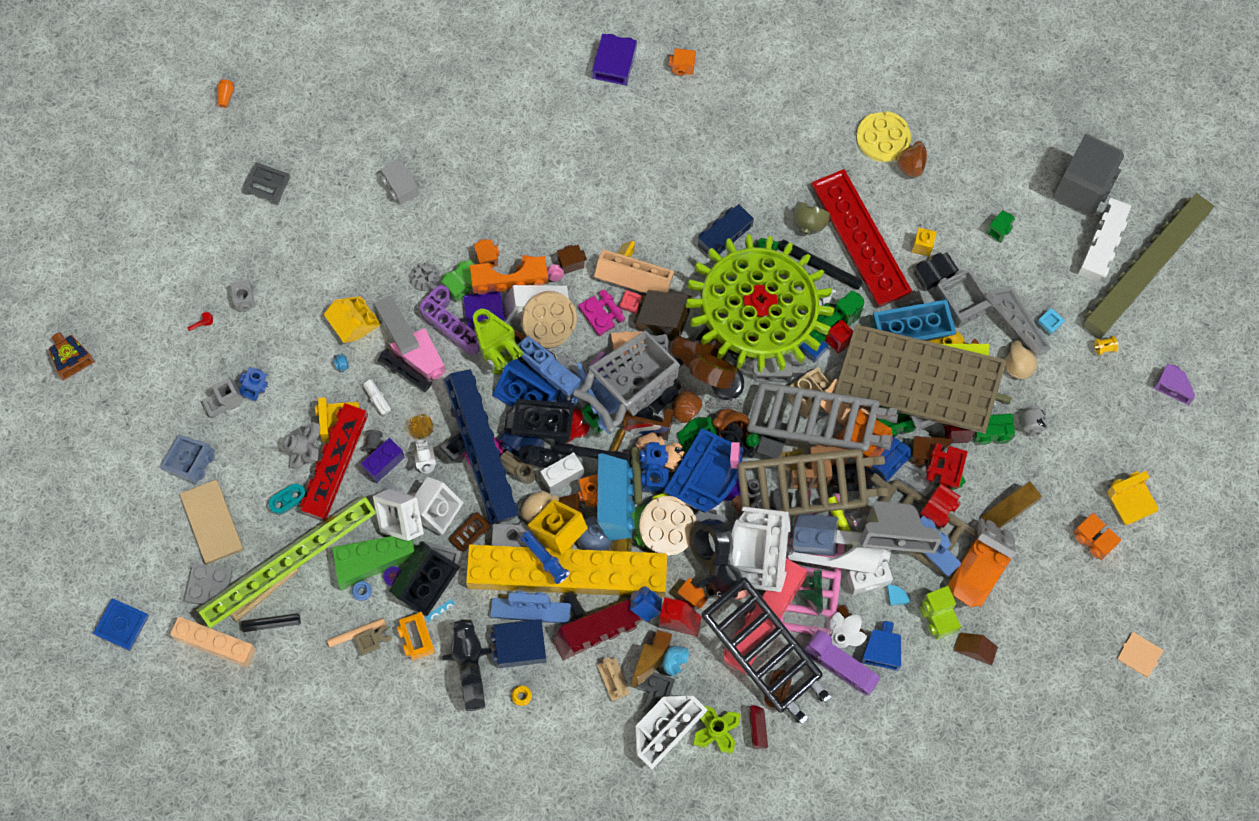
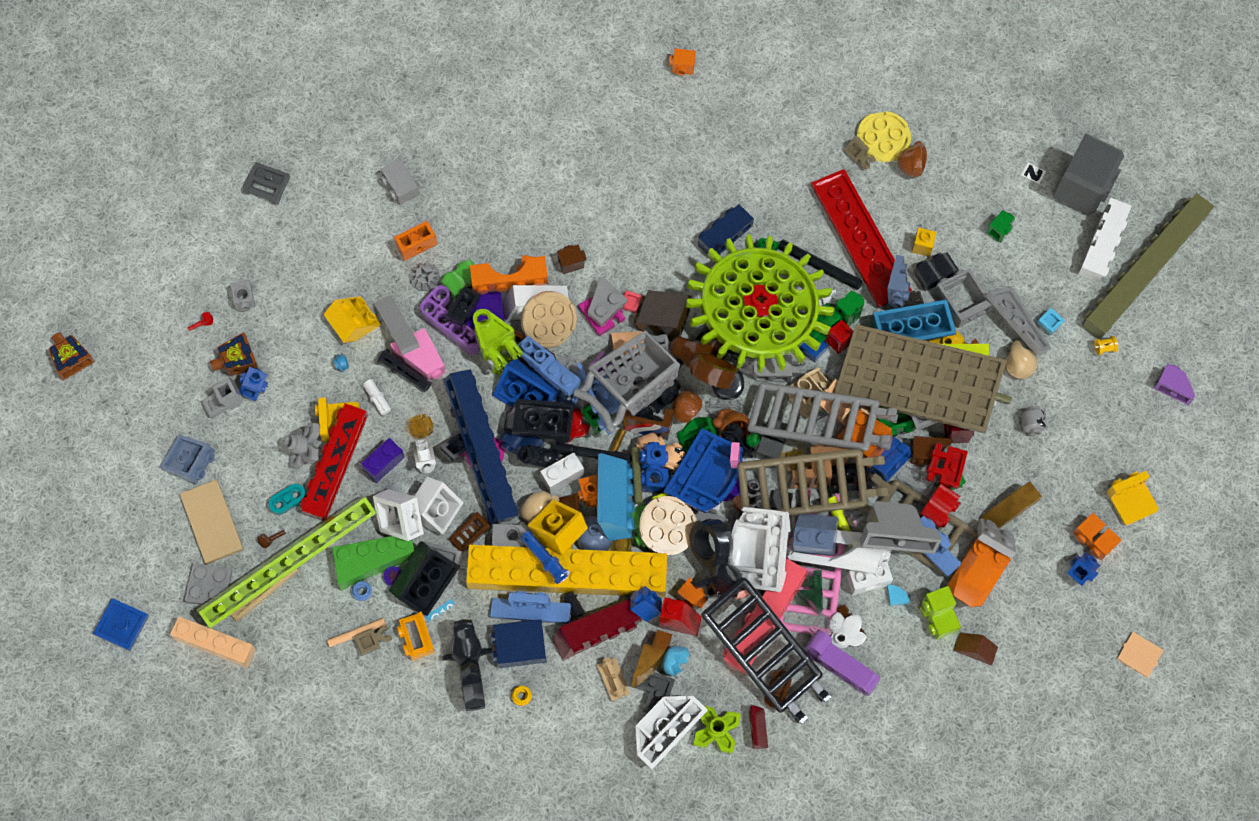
orange cone [217,79,235,108] -> none
black axle [241,613,301,632] -> none
dark grey bush [363,430,383,453] -> none
orange brick [474,239,500,268] -> none
dark tan piece [500,450,536,484] -> none
bright pink plate [547,265,564,281] -> none
dark purple brick [592,33,637,86] -> none
light nougat brick [594,249,674,293] -> none
yellow slope [617,241,635,258] -> none
olive cylinder [793,202,831,235] -> none
blue torso [861,621,901,671] -> none
green brick [973,413,1015,445] -> none
none -> torso [210,332,259,376]
none -> reddish brown hand [258,530,286,548]
none -> orange brick [394,221,437,261]
none -> black slope [446,286,481,327]
none -> light grey wing [588,277,628,327]
none -> dark tan plate [844,136,876,169]
none -> sand blue plate [888,255,910,308]
none -> sticker [1021,163,1046,184]
none -> blue brick [1067,552,1101,586]

